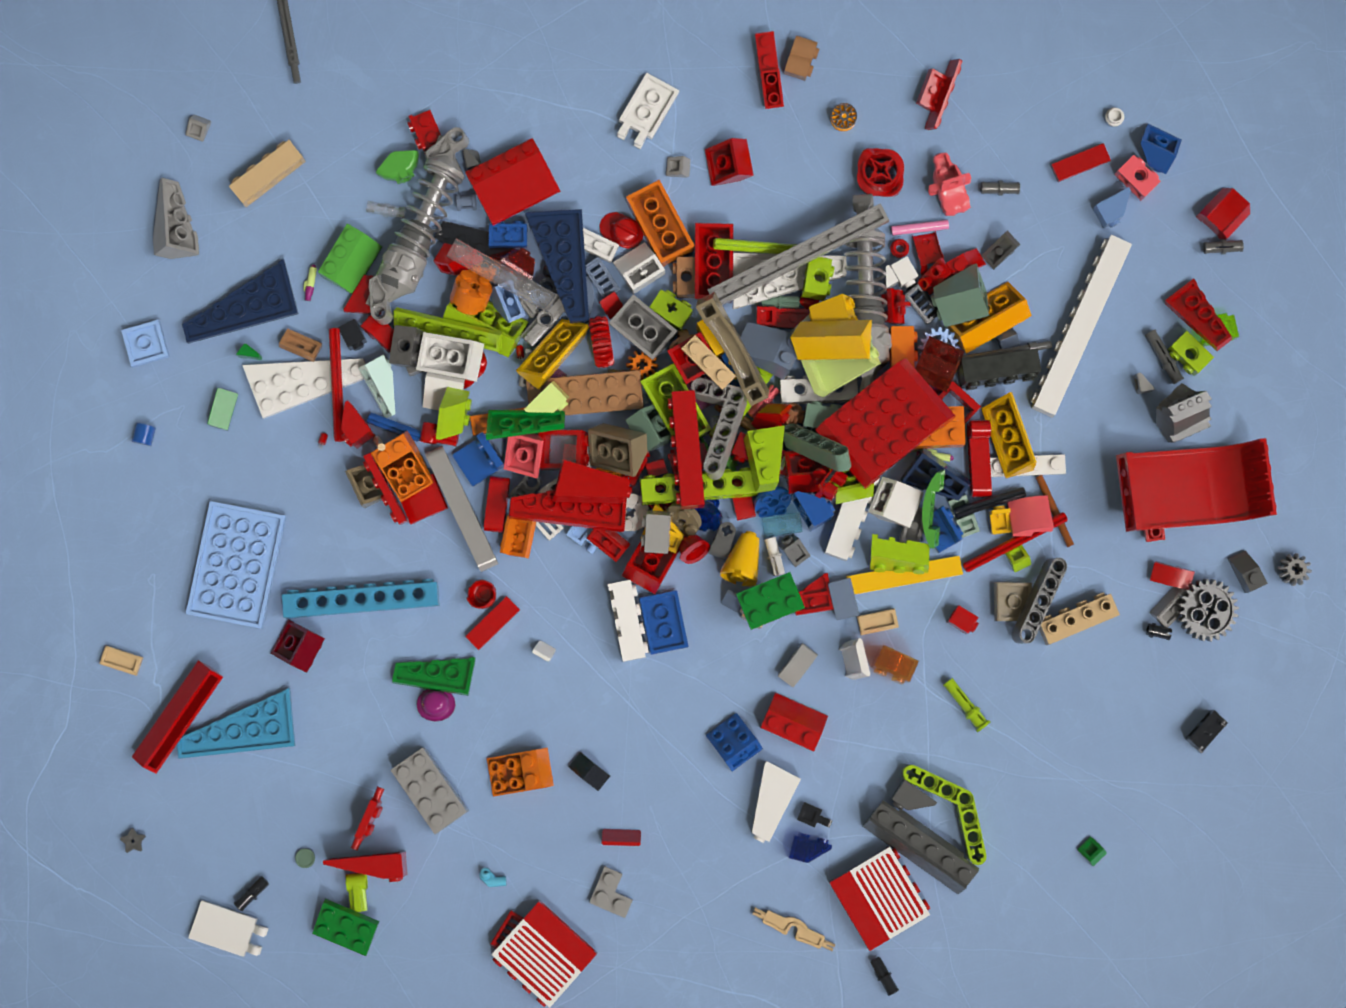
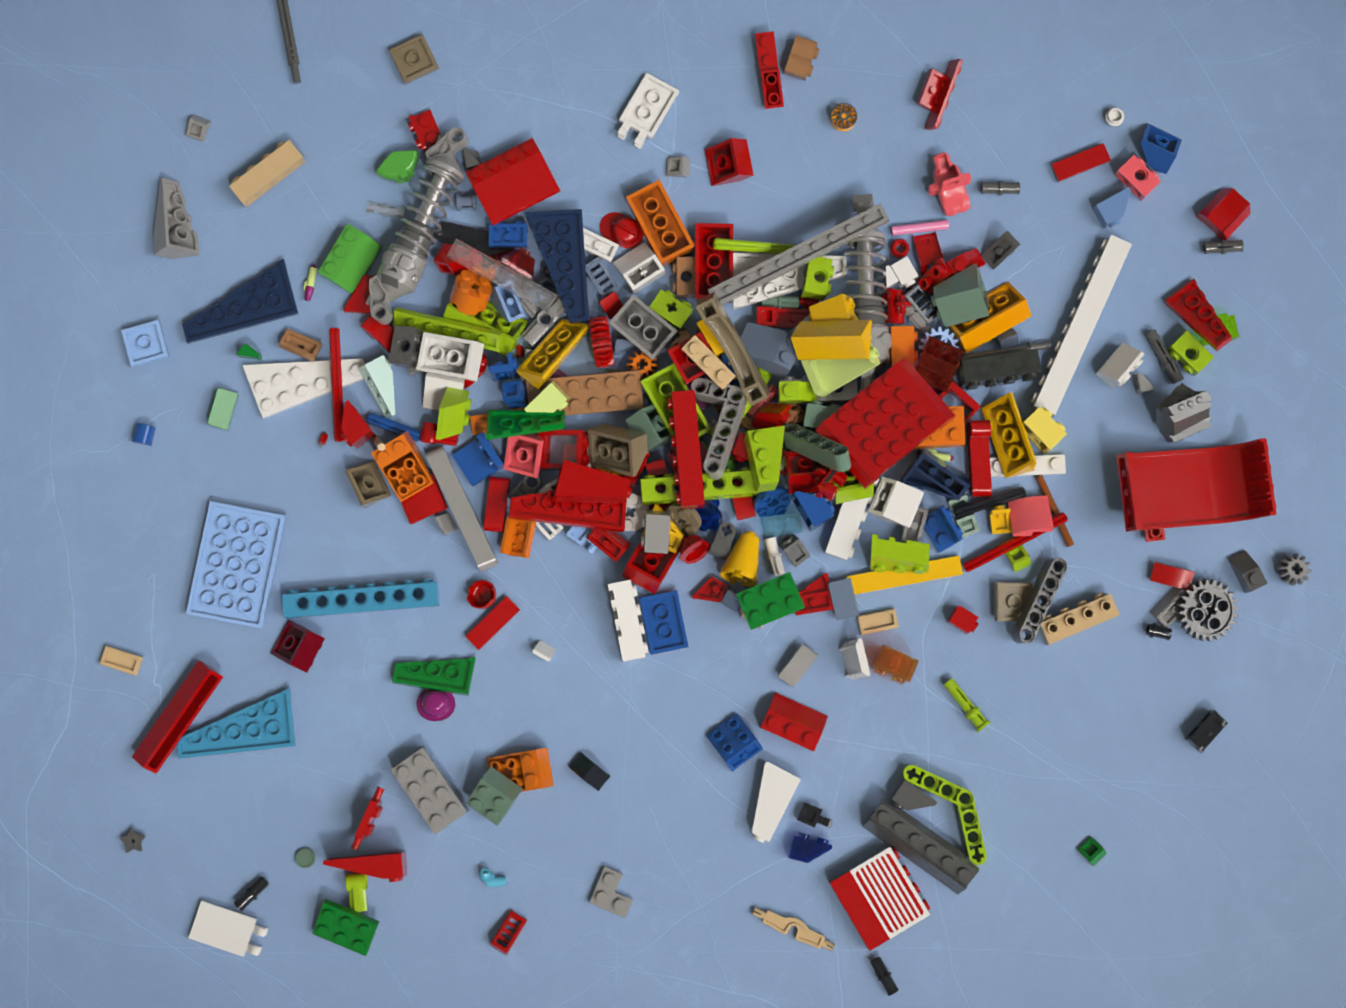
black brick [338,319,367,351] -> none
red plate [363,453,408,525] -> none
panel [492,900,598,1008] -> none
red slope [602,829,641,846] -> none
red piece [857,148,904,197] -> none
bright green slope [922,469,945,549] -> none
none -> dark tan plate [389,34,439,84]
none -> light grey slope [435,513,458,536]
none -> sand green brick [466,767,523,826]
none -> blue bracket [489,353,518,381]
none -> blue brick [502,380,528,409]
none -> sand blue slope [614,339,635,356]
none -> red piece [692,577,729,603]
none -> lime slope [778,381,817,404]
none -> light grey axle [905,305,931,337]
none -> light yellow brick [1023,406,1067,454]
none -> white slope [1096,343,1144,388]

